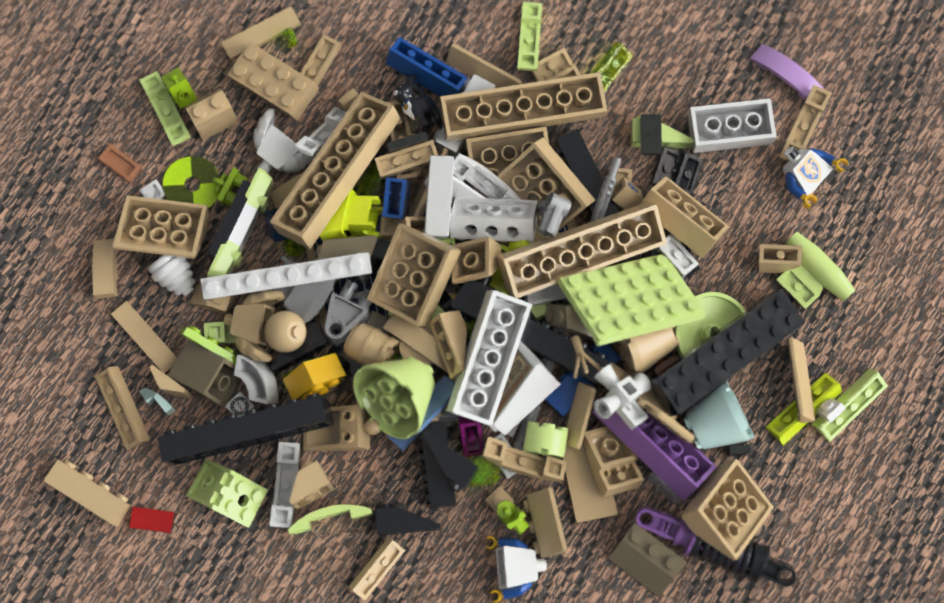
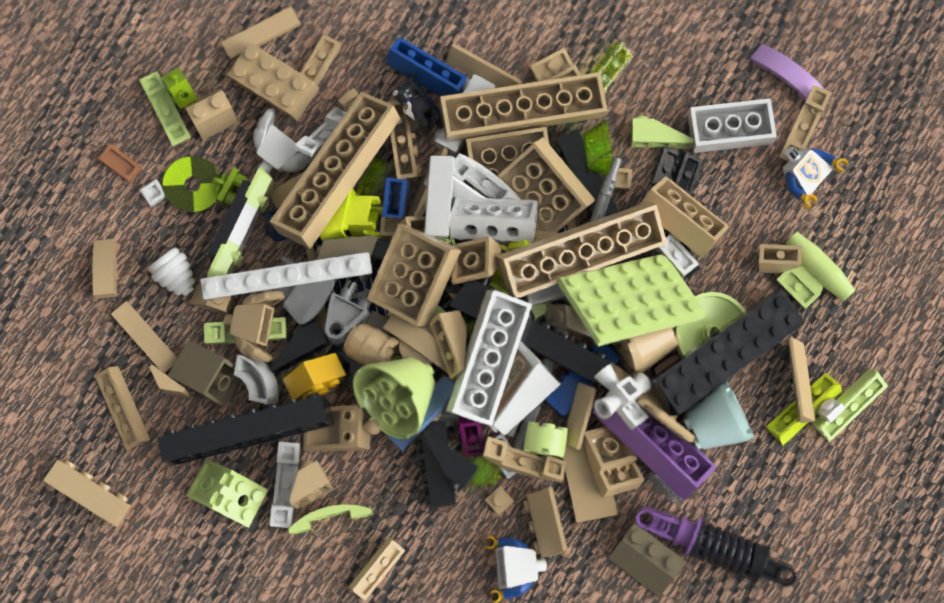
tan slope [112,195,210,259] -> none
red tile [129,507,175,534] -> none
light aqua slope [139,388,176,416] -> none
lime plate [178,325,237,365] -> none
tile [225,392,255,417] -> none
tan brick [264,311,307,353] -> none
clear neon green tile [283,27,297,48] -> none
clear neon green tile [283,238,305,257] -> none
tan plate [374,140,438,179] -> none
black slope [375,504,441,536] -> none
pearl dark grey tile [387,131,428,153] -> none
lime hips [496,500,529,534] -> none
yellowish green slope [517,2,542,71] -> none
light grey piece [537,192,571,238] -> none
tan plant [571,336,602,379] -> none
tan brick [611,177,644,210] -> none
pearl dark grey tile [640,114,662,155] -> none
tan slope [681,458,774,561] -> none
pearl dark grey tile [726,444,751,457] -> none
none -> clear neon green slope [583,120,612,175]

